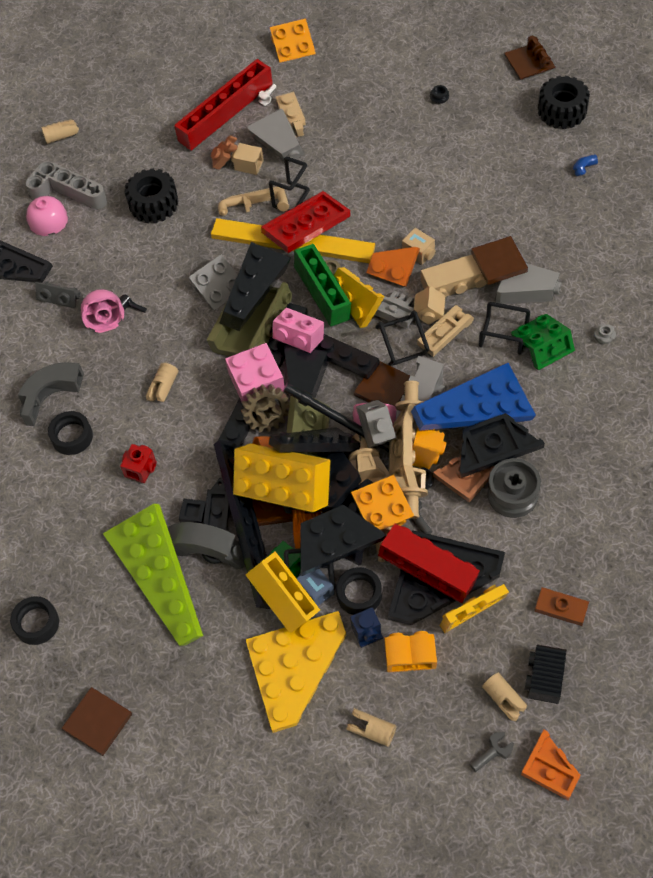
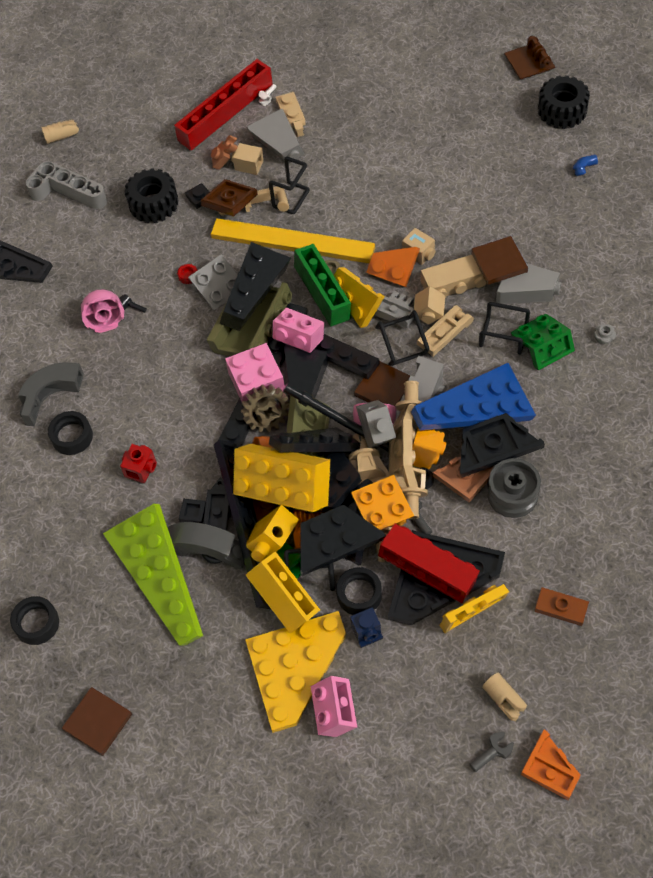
bright pink cylinder [26,196,68,236] -> none
dark grey hinge [35,281,81,308] -> none
tan hinge [146,363,178,402] -> none
red plate [261,191,350,253] -> none
light orange hinge [270,18,316,63] -> none
sand blue brick [296,569,334,606] -> none
tan hinge [346,708,396,747] -> none
light orange brick [384,631,437,672] -> none
black plate [430,85,449,103] -> none
black brick [524,644,567,704] -> none
none -> red tile [177,264,198,284]
none -> black plate [185,183,209,209]
none -> reddish brown tile [201,179,258,217]
none -> yellow torso [246,504,299,562]
none -> bright pink brick [311,676,357,737]

